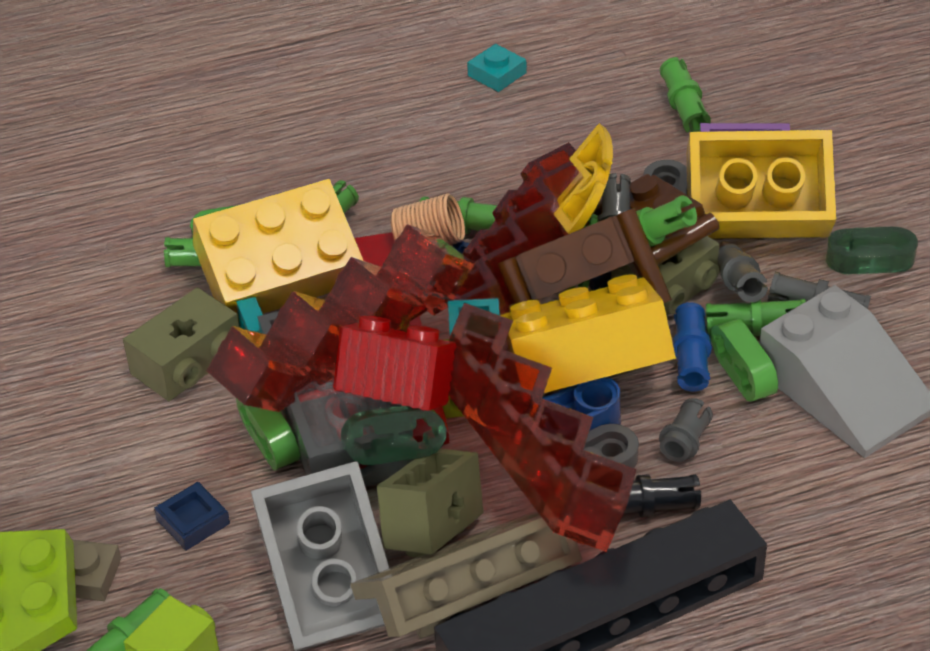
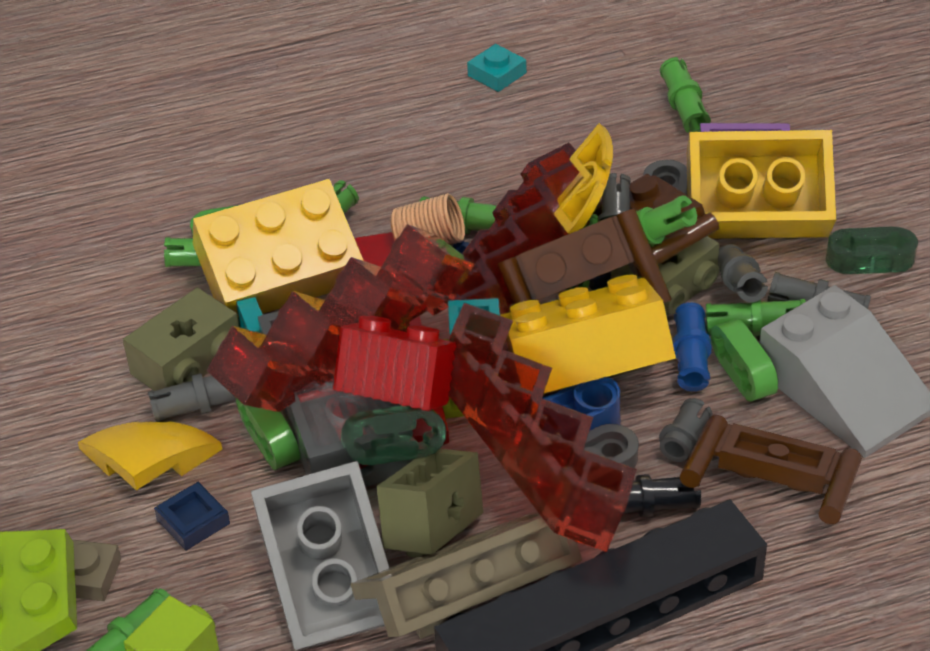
none -> yellow brick [78,421,223,491]
none -> dark grey pin [148,365,253,422]
none -> reddish brown plate [680,415,862,524]

